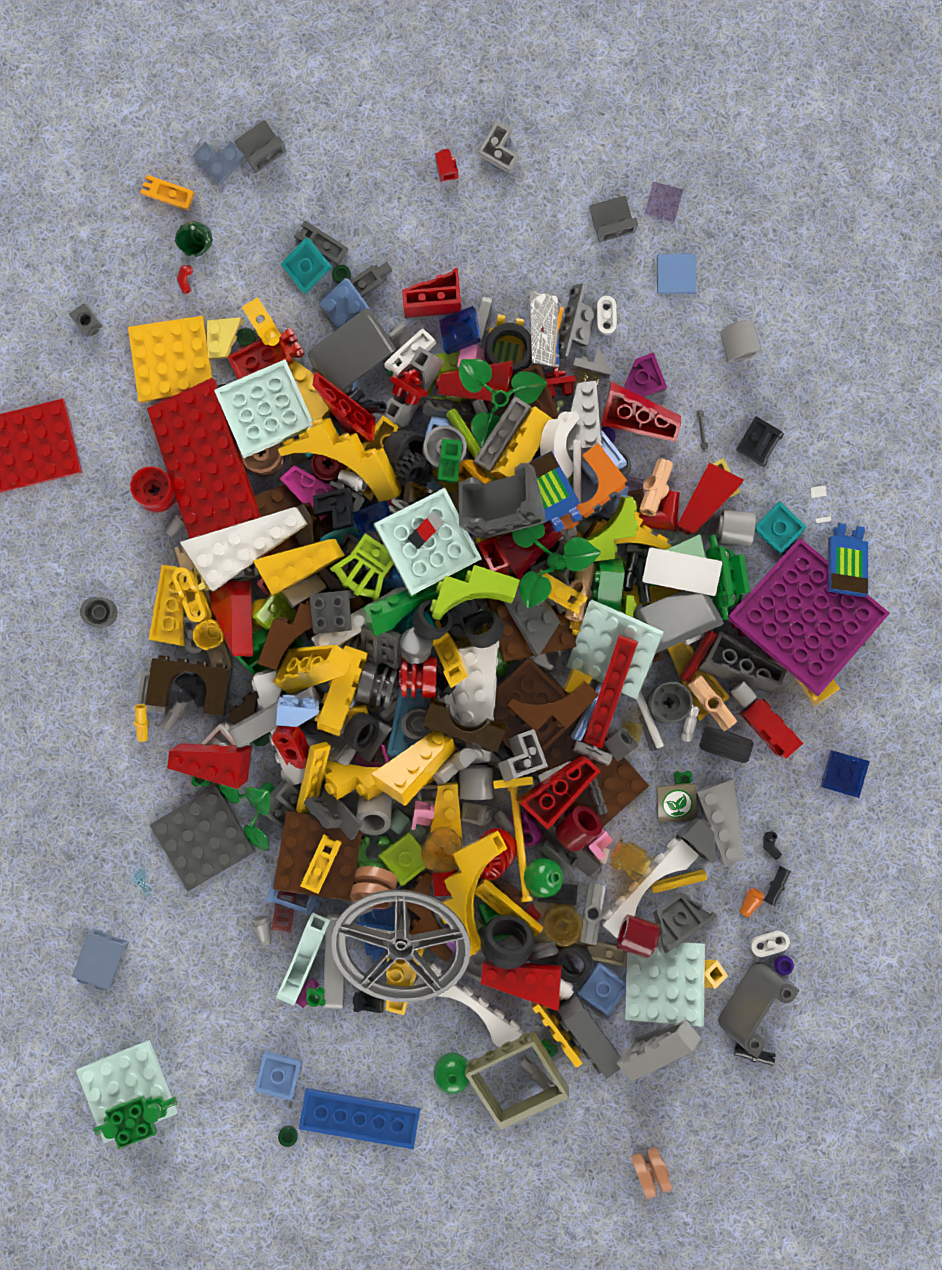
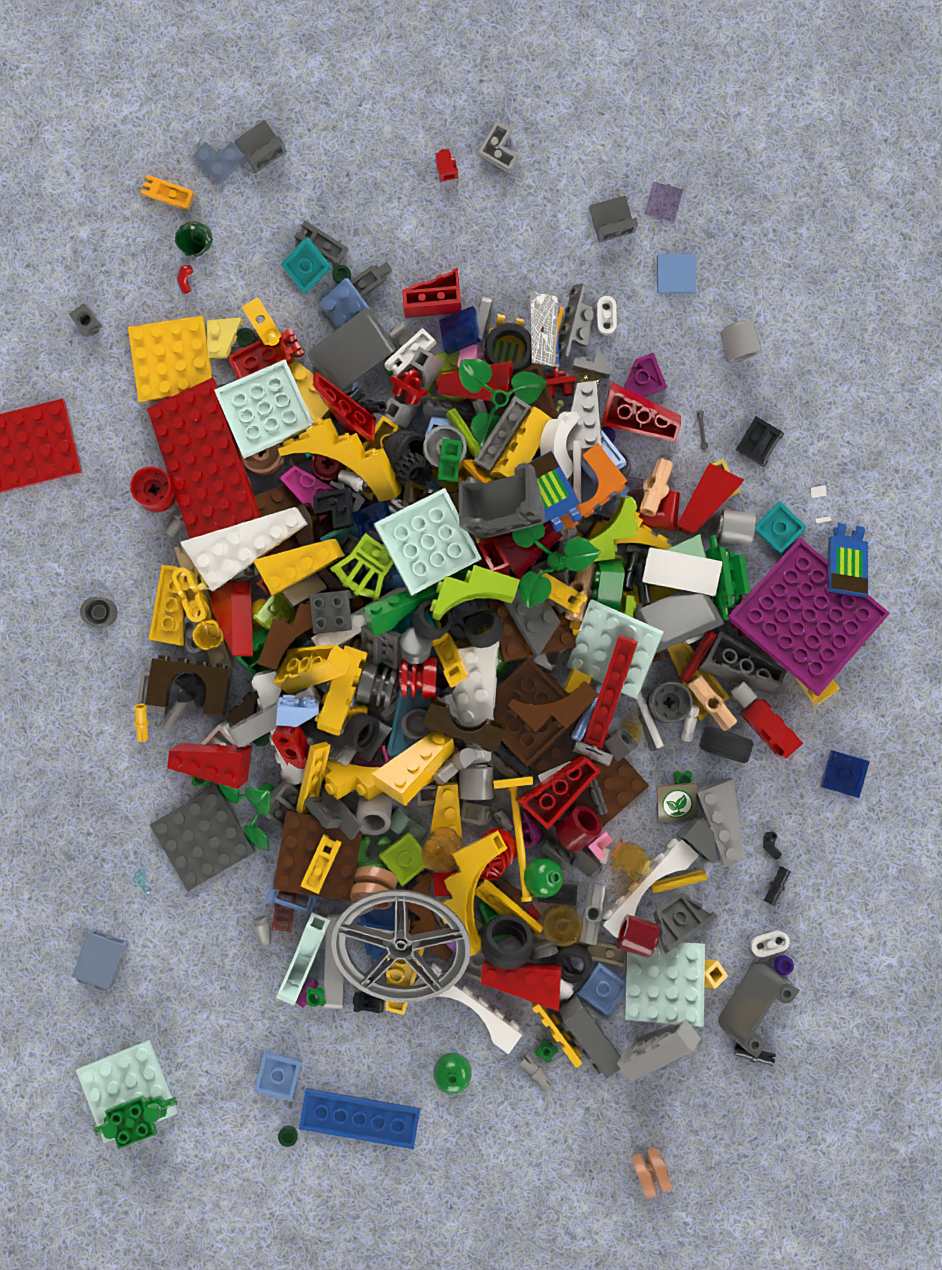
sticker [407,512,444,549] -> none
bright pink panel [411,801,434,830] -> none
olive window [465,1031,569,1130] -> none
light grey brick [498,729,548,782] -> none
orange cone [739,887,765,918] -> none

